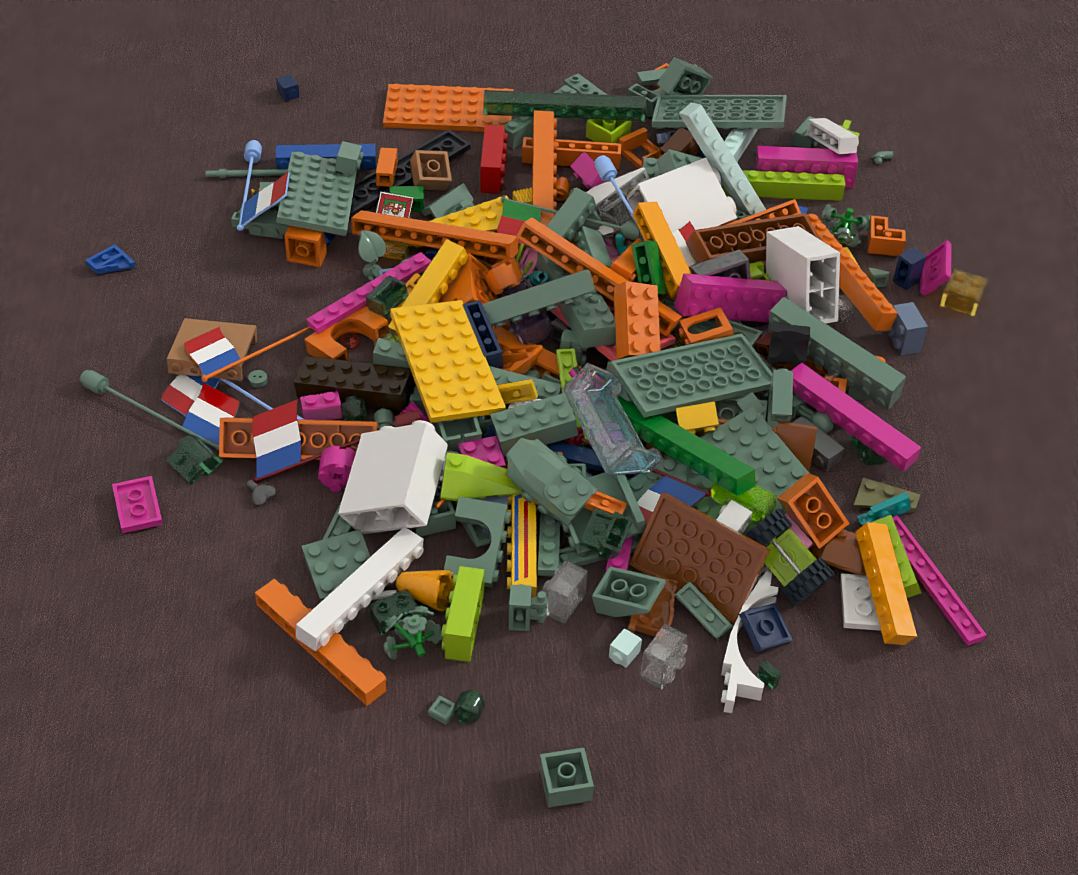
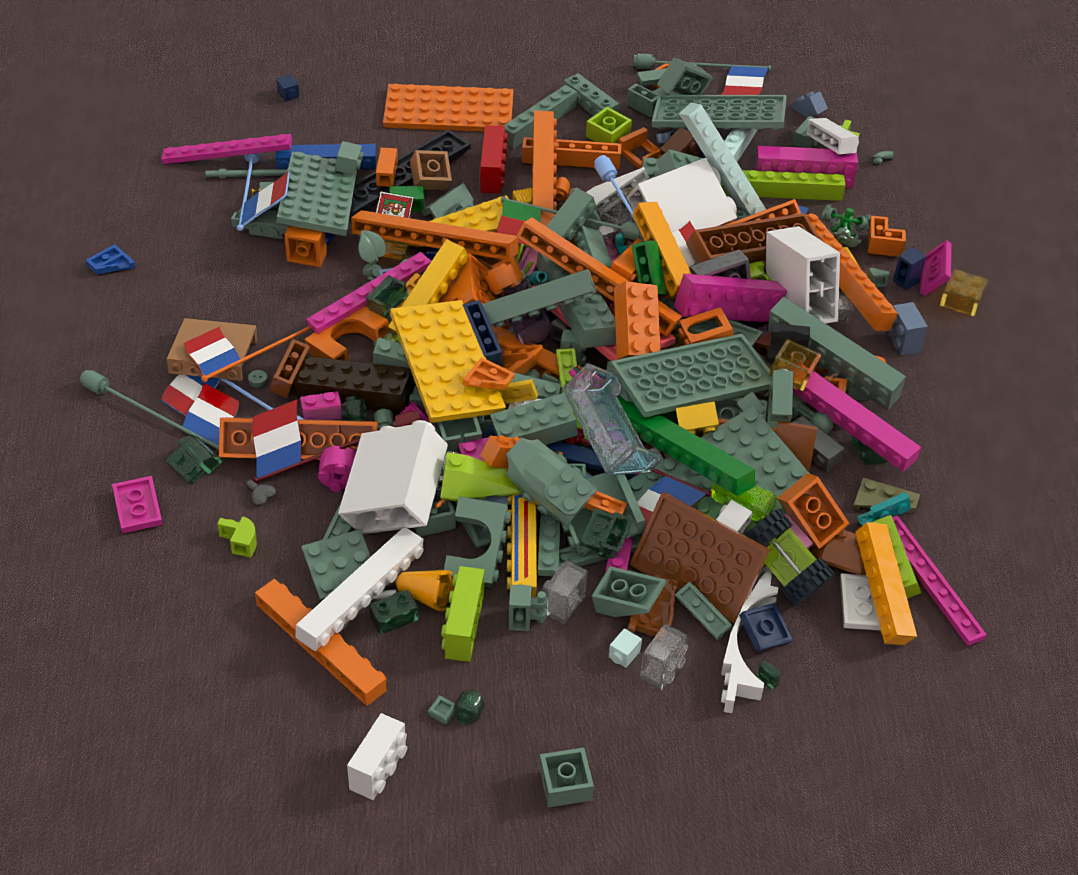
clear red tile [341,332,359,349] -> none
sand green plant [384,605,443,660] -> none
clear green brick [483,90,646,121] -> none
dark pink brick [570,152,607,189] -> none
none -> dark pink plate [161,134,292,164]
none -> lime brick [217,516,257,558]
none -> dark orange piece [269,339,310,398]
none -> white piece [347,713,407,800]
none -> orange wing [463,357,515,390]
none -> orange brick [480,435,520,468]
none -> flag [632,53,771,95]
none -> clear yellow brick [769,339,821,391]
none -> sand blue slope [790,91,828,118]

